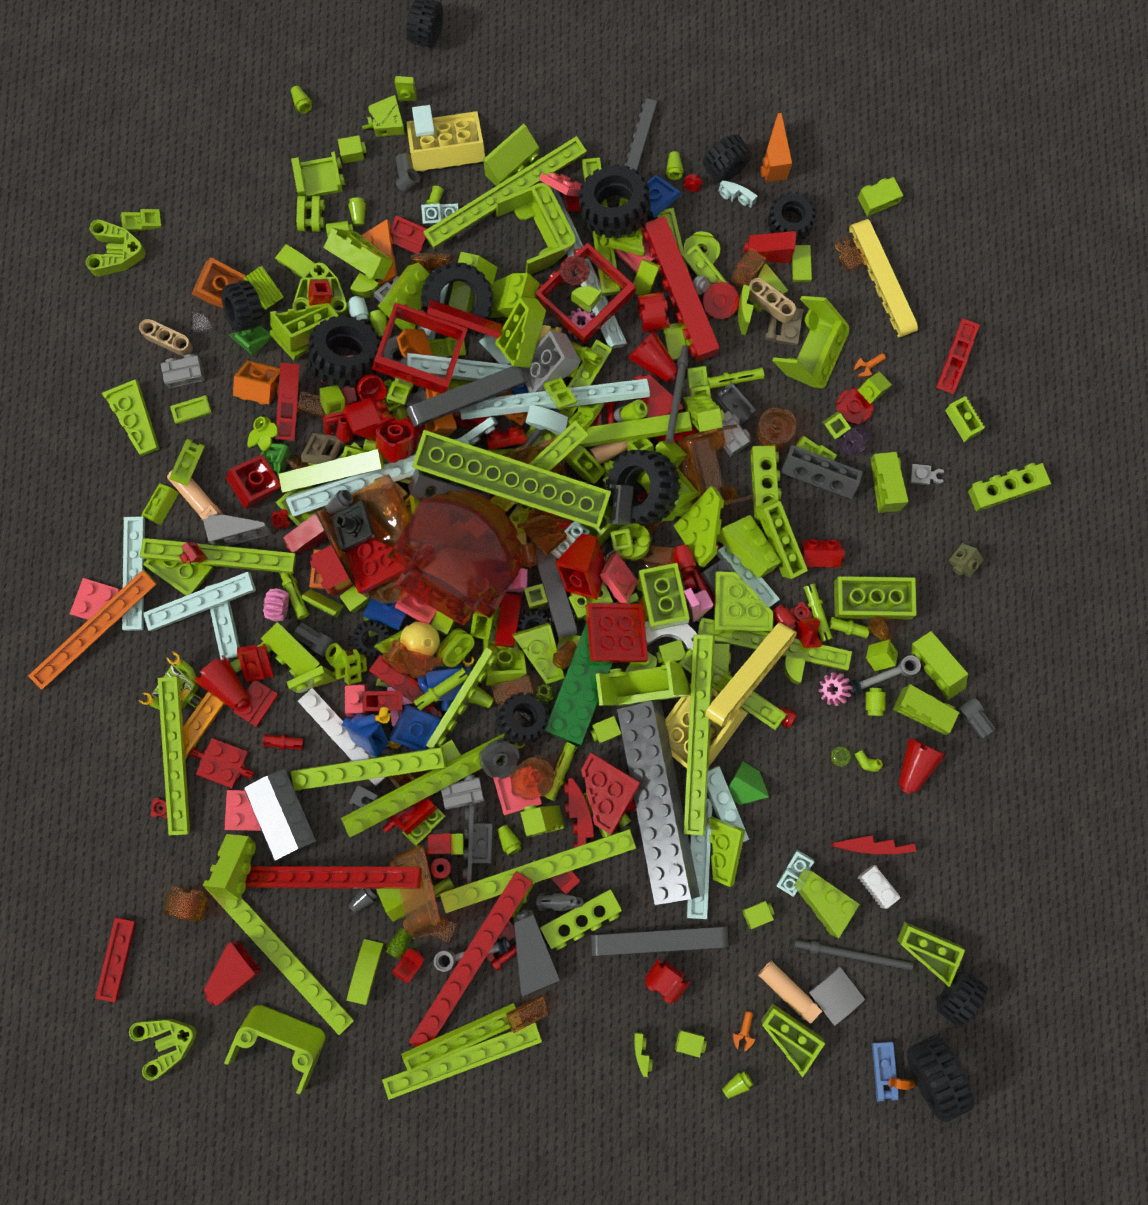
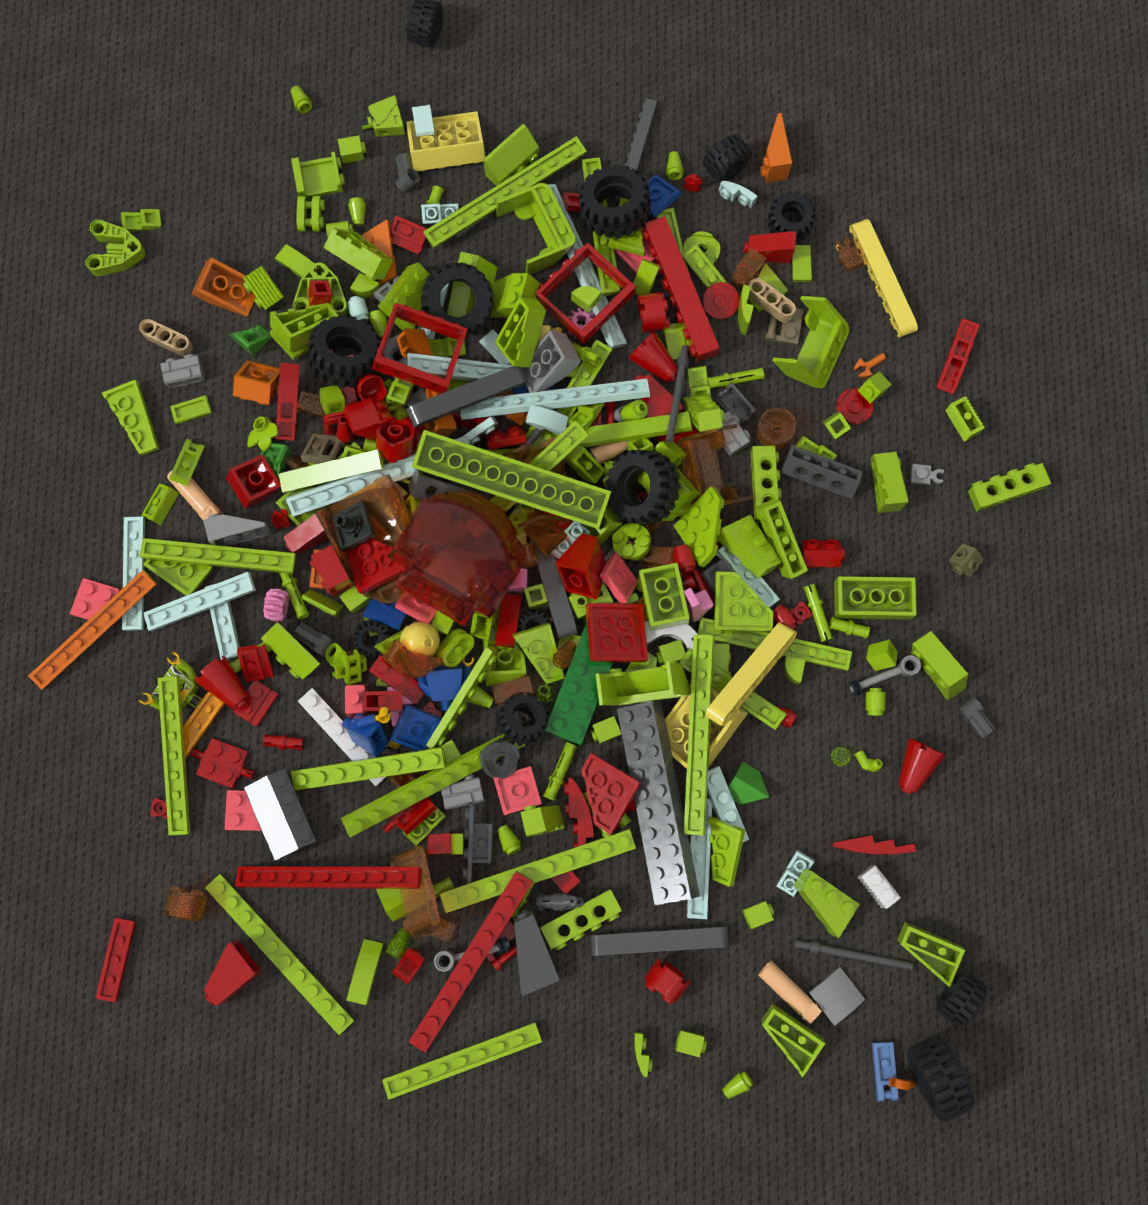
lime connector [129,1019,197,1081] -> none
red tile [179,542,207,564] -> none
clear tile [193,313,213,332] -> none
lime wedge [203,834,256,900] -> none
black tyre [222,280,263,332] -> none
lime windscreen [224,1005,326,1094] -> none
lime wing [287,665,337,693] -> none
dark grey cone [325,490,353,515] -> none
dark grey cone [348,889,379,913] -> none
dark grey hinge [349,785,381,807] -> none
lime plate [395,76,417,101] -> none
lime plate [401,1003,522,1074] -> none
clear orange slope [410,252,451,274] -> none
lime pin [414,668,469,711] -> none
red tile [427,299,502,338] -> none
red brick [431,858,452,878] -> none
clear orange plate [506,995,548,1033] -> none
clear orange brick [510,757,555,800] -> none
coral plate [539,172,581,197] -> none
lime slope [544,378,577,410] -> none
clear red gear [560,256,590,286] -> none
dark grey hinge [606,484,634,525] -> none
lime slope [610,527,633,551] -> none
light grey plate [693,276,709,294] -> none
orange bar [733,1011,755,1051] -> none
red panel [796,618,822,648] -> none
bright pink gear [818,673,853,706] -> none
clear purple brick [839,424,873,456] -> none
lime brick [858,177,903,217] -> none
clear orange cone [868,617,892,642] -> none
lime wedge [893,684,959,735] -> none

